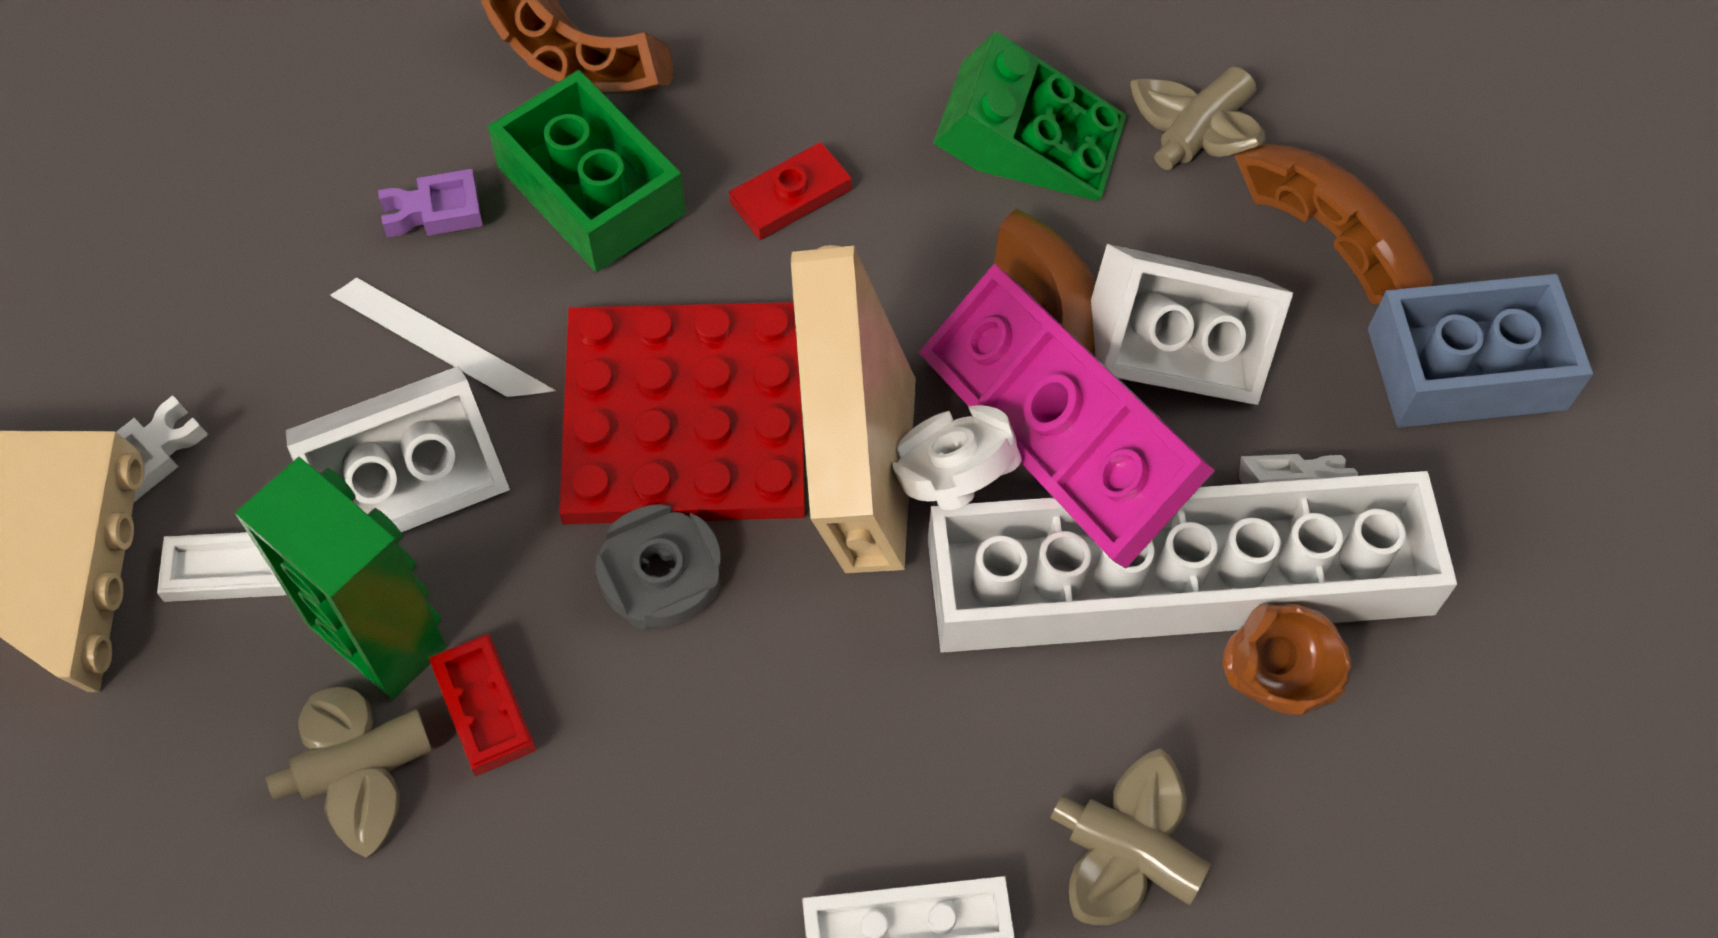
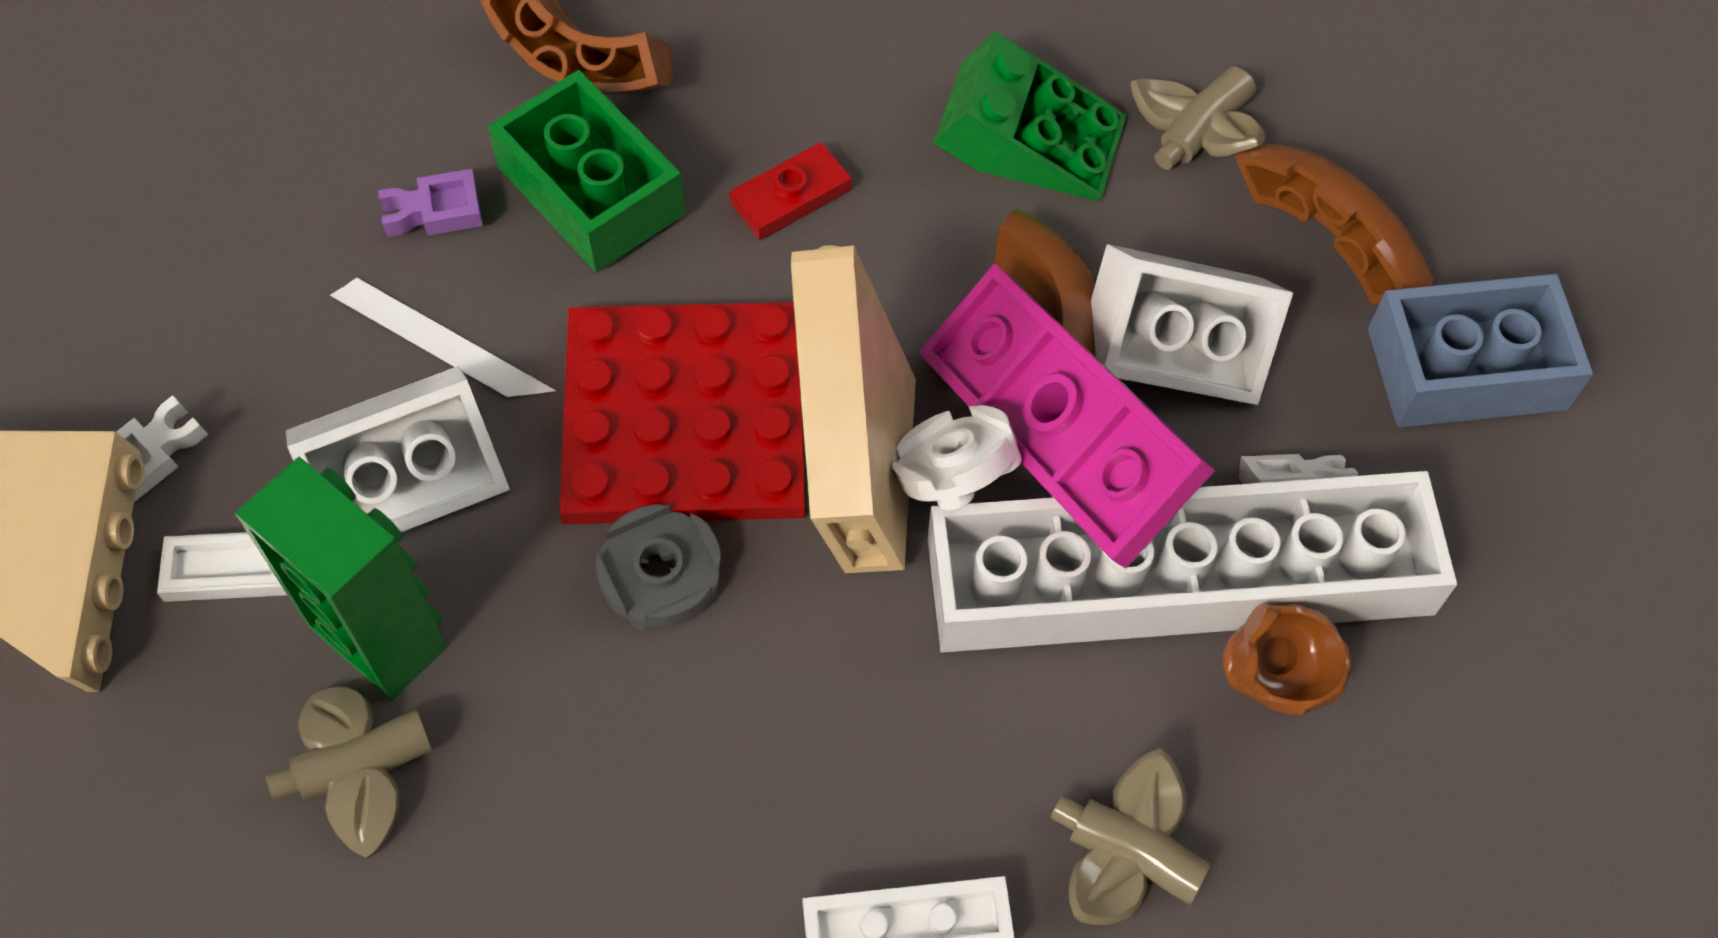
red plate [429,633,537,777] -> none

